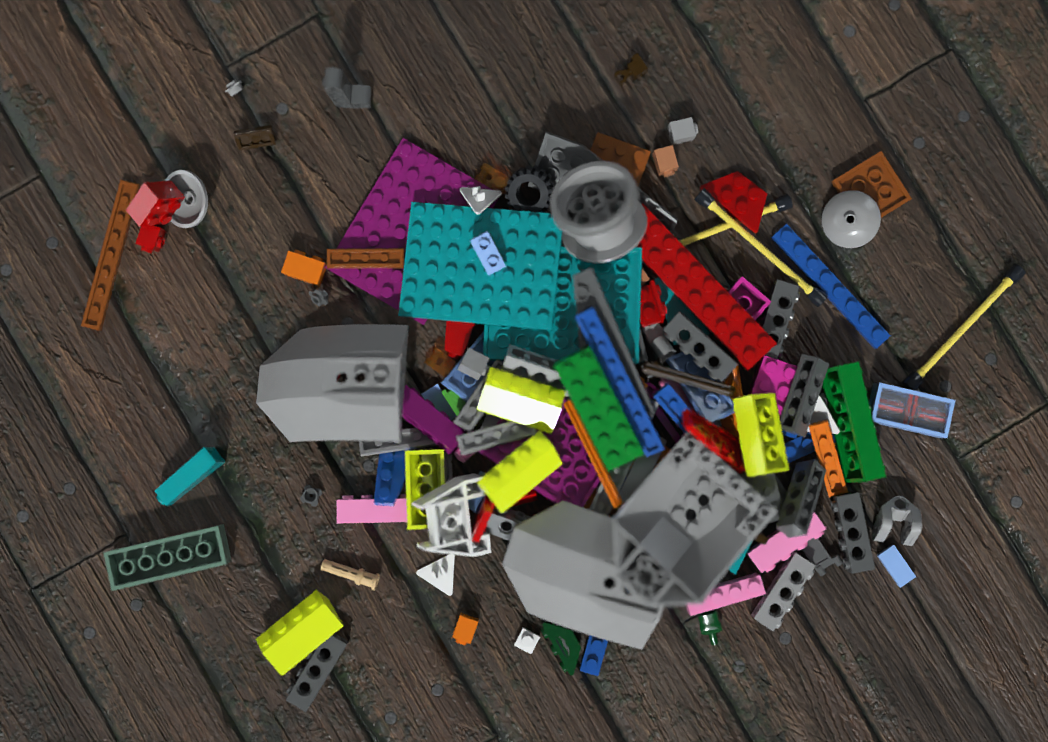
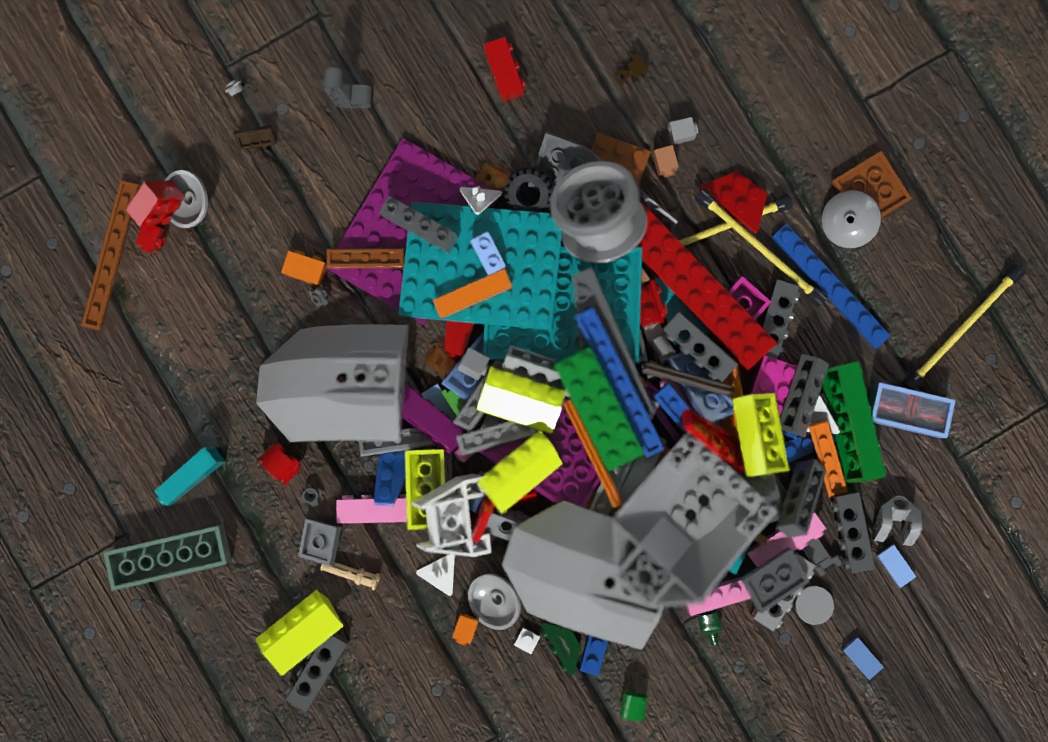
none -> red brick [256,442,301,486]
none -> dark grey hinge [298,518,341,566]
none -> dark grey brick [379,196,459,254]
none -> orange tile [433,269,513,319]
none -> light grey dish [468,574,521,630]
none -> red brick [483,37,526,102]
none -> green piece [620,691,648,721]
none -> dark grey plate [741,547,809,614]
none -> light grey tile [794,585,834,625]
none -> medium blue tile [842,637,884,680]

